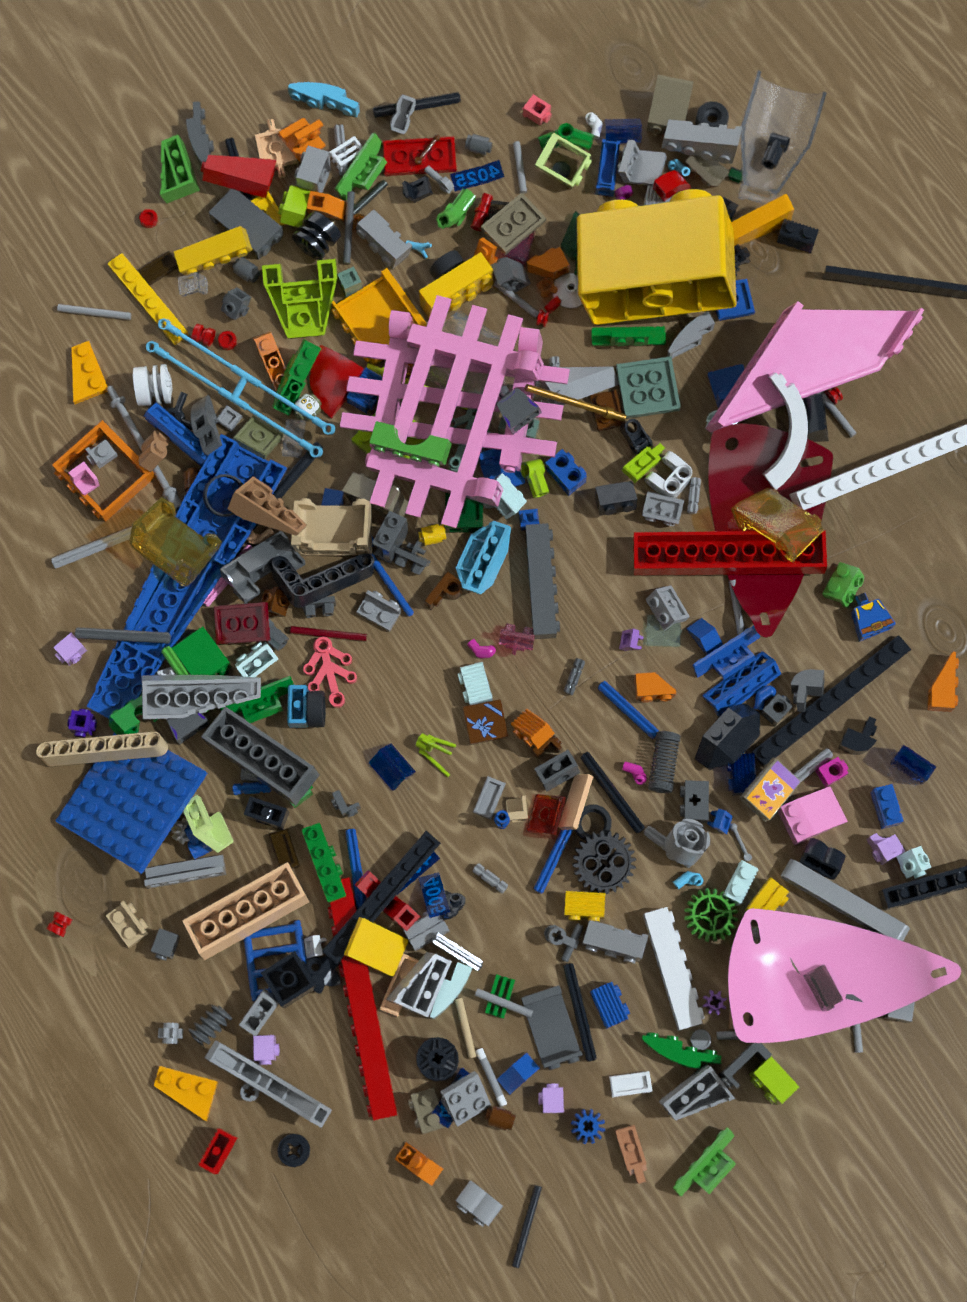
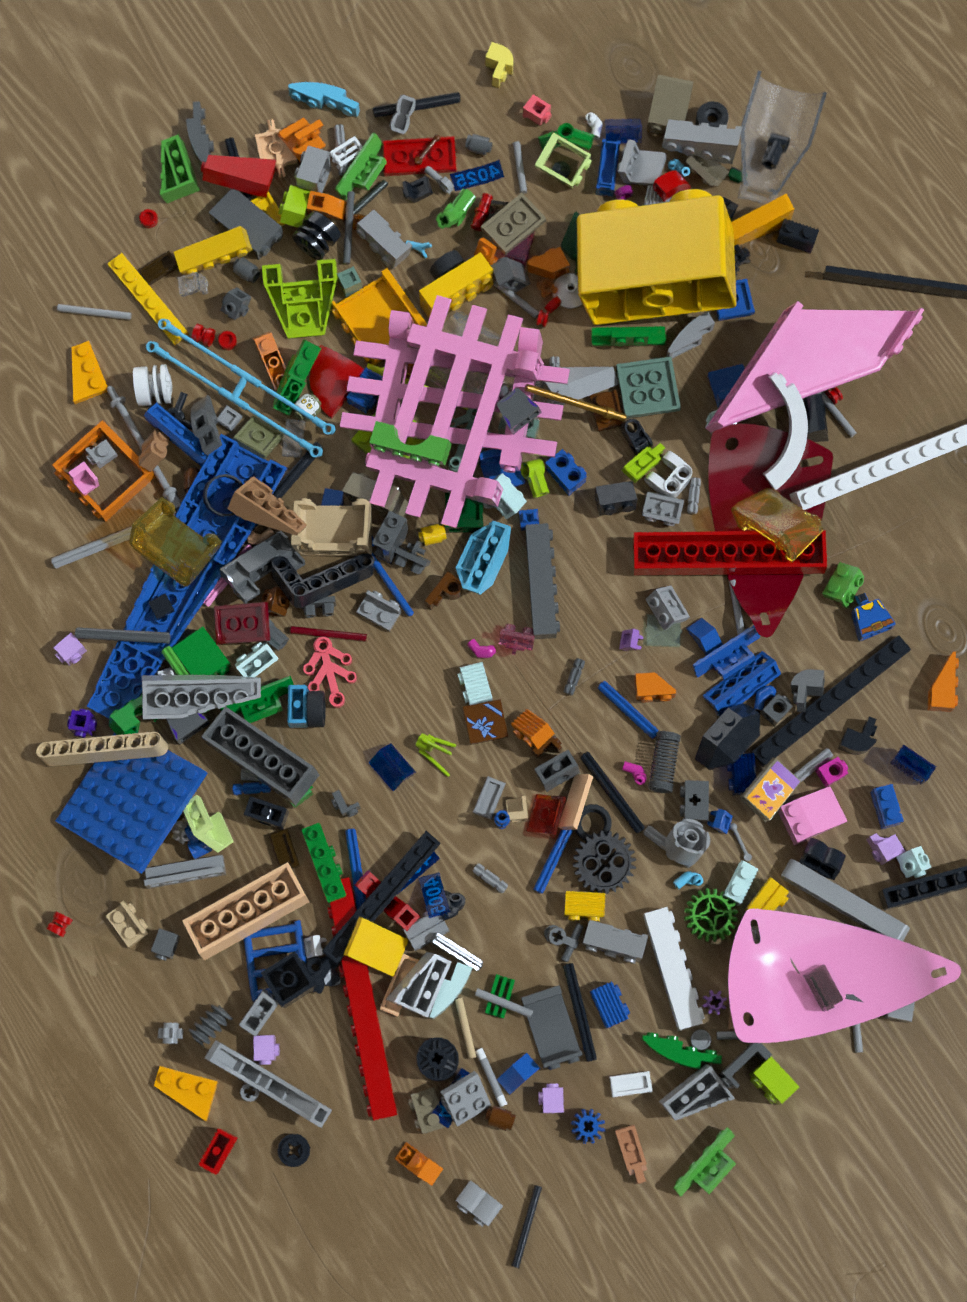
none -> black tile [149,594,175,620]
none -> light yellow brick [485,42,513,88]

